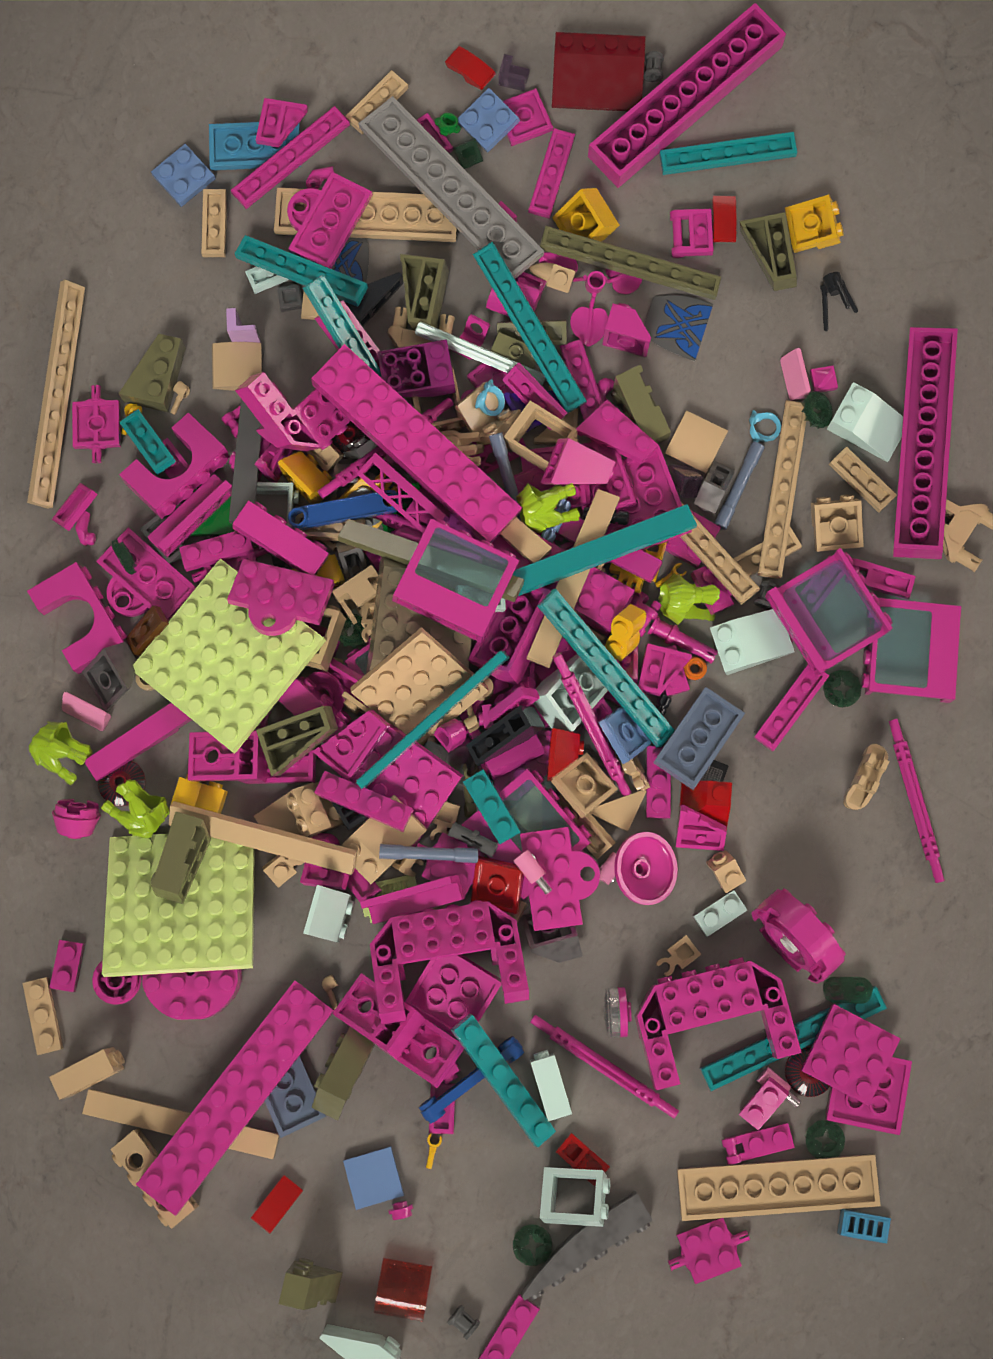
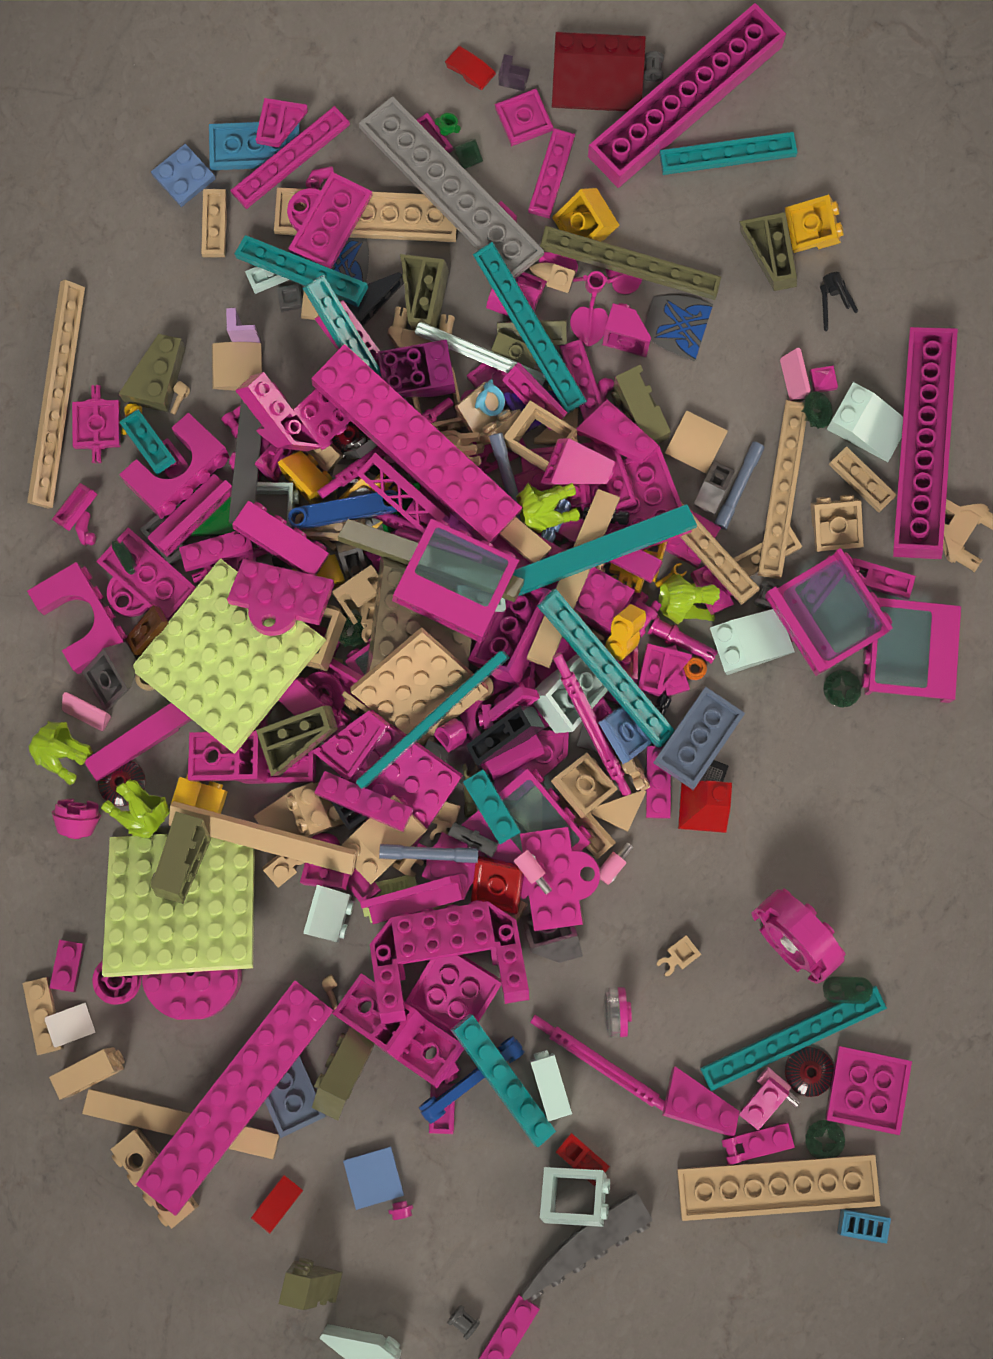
tan plate [345,70,408,135] -> none
clear red brick [374,1258,432,1322] -> none
yellow hand [426,1133,442,1169] -> none
dark pink bracket [452,314,490,360] -> none
medium blue plate [457,88,520,153] -> none
tan hand [463,705,480,733] -> none
clear green gear [513,1225,552,1266] -> none
red slope [546,728,584,782] -> none
dark pink dish [614,832,678,905] -> none
dark pink wedge [635,957,802,1091] -> none
dark pink plate [667,1218,750,1284] -> none
panel [668,465,703,498] -> none
dark pink plate [670,209,713,258] -> none
dark pink wing [675,805,727,851] -> none
light aqua plate [693,890,747,937] -> none
tan bracket [706,850,746,893] -> none
red slope [712,196,737,242] -> none
medium azure piece [749,410,781,442] -> none
dark pink plate [753,664,830,752] -> none
dark pink plate [800,1004,901,1106] -> none
tan connector [843,744,890,810] -> none
dark pink axle [889,719,945,883] -> none
none -> white sticker [45,1003,96,1047]
none -> dark pink wing [662,1066,740,1137]

